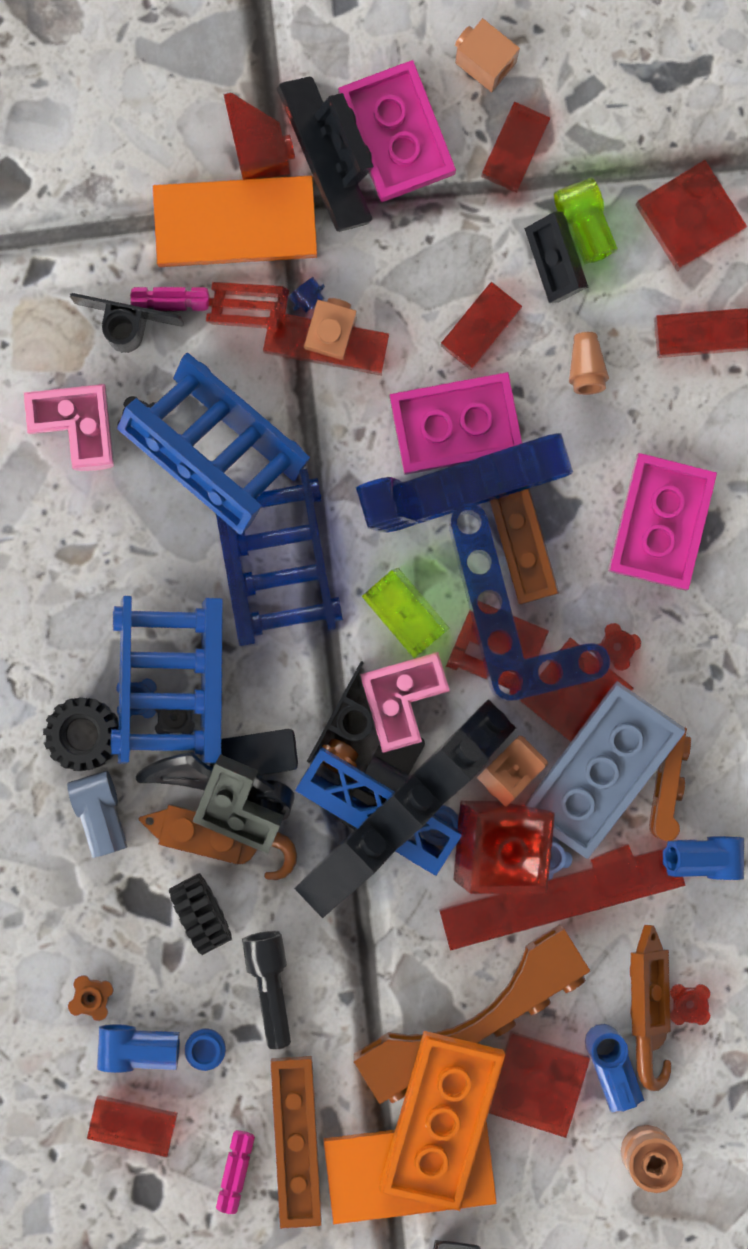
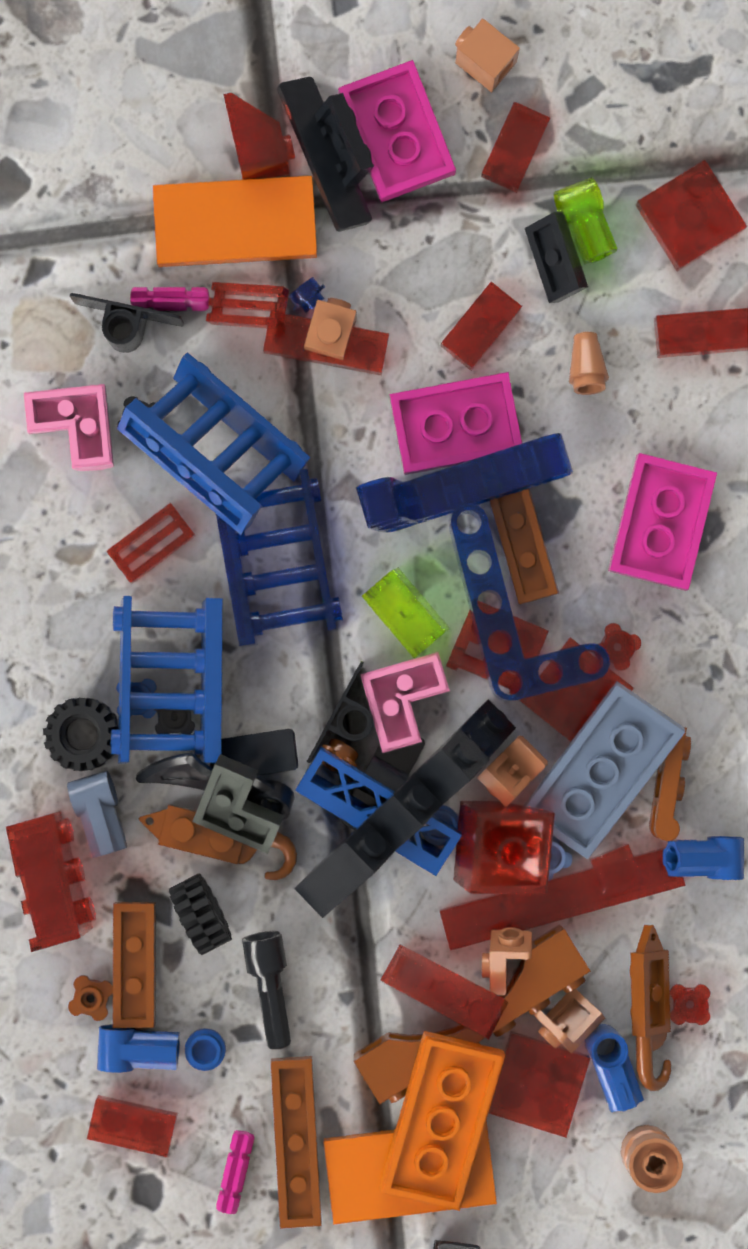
none -> clear red wedge [6,811,96,952]
none -> clear red tile [106,503,196,584]
none -> dark orange plate [113,902,156,1028]
none -> clear red plate [380,944,508,1040]
none -> nougat bracket [482,927,532,995]
none -> nougat bracket [534,989,605,1054]

